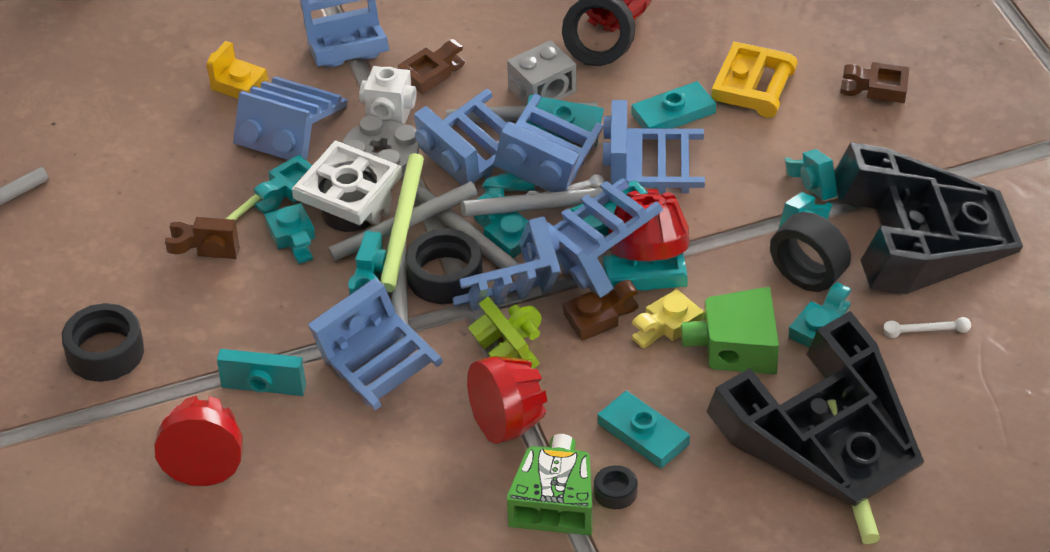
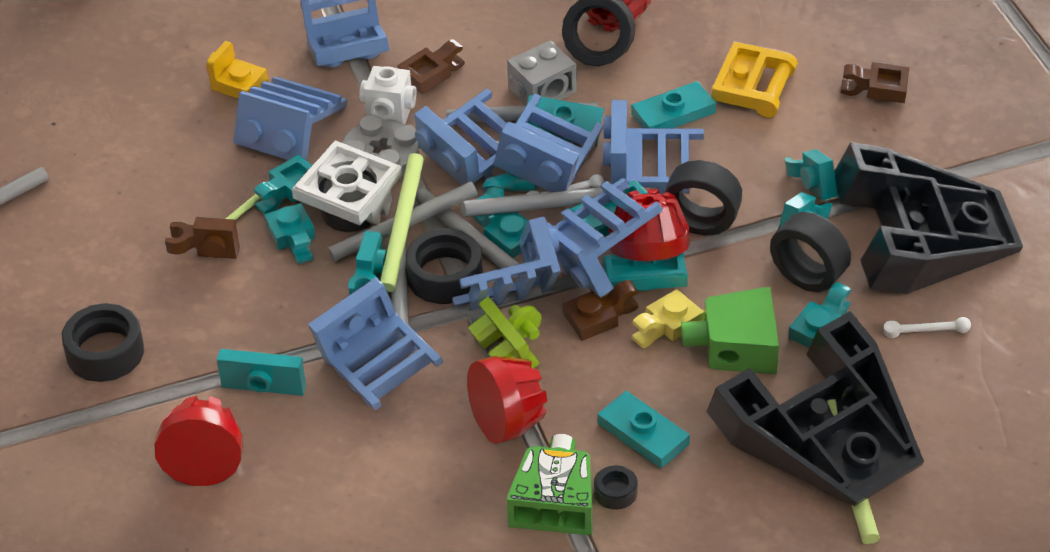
none -> black tyre [664,160,742,236]

